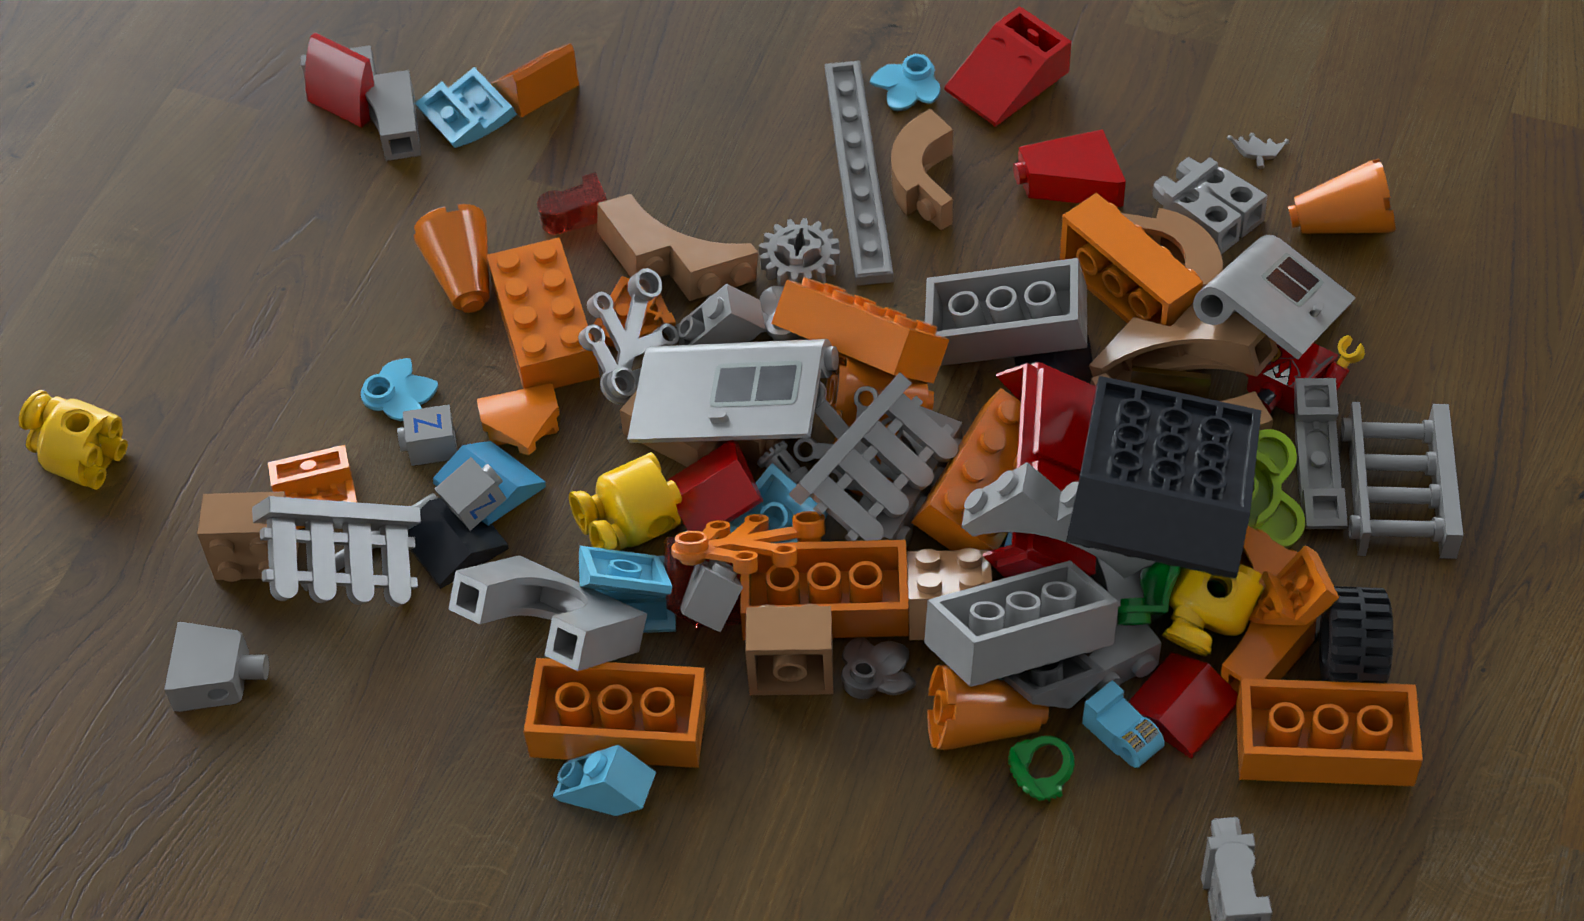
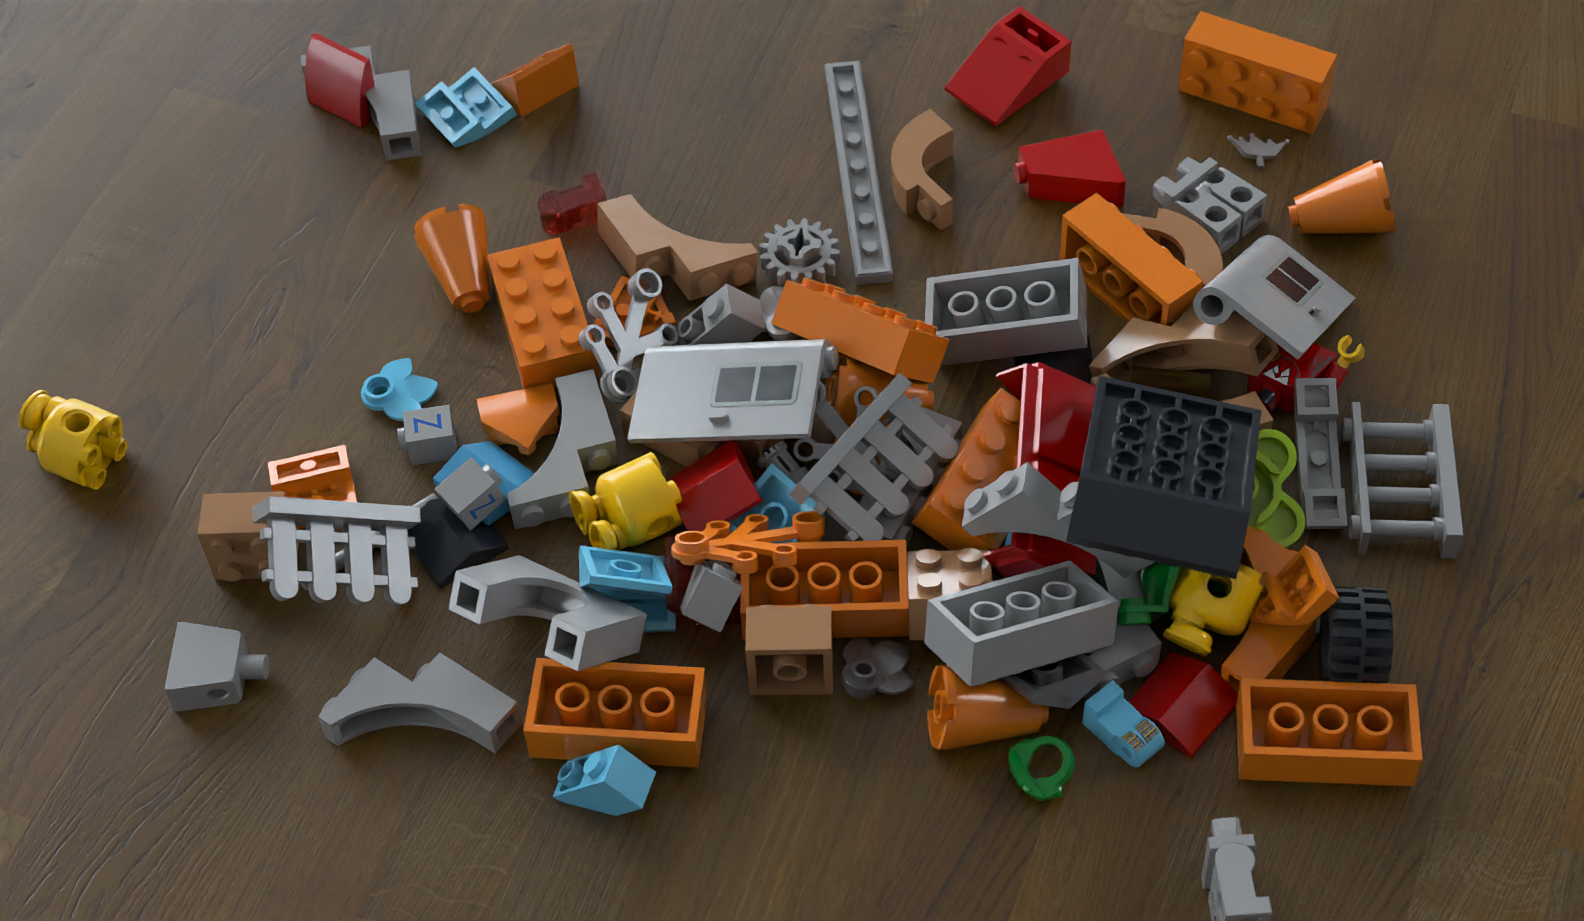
medium azure plate [870,54,940,110] -> none
none -> light grey arch [318,653,522,753]
none -> light grey arch [506,369,619,529]
none -> orange brick [1178,11,1337,134]

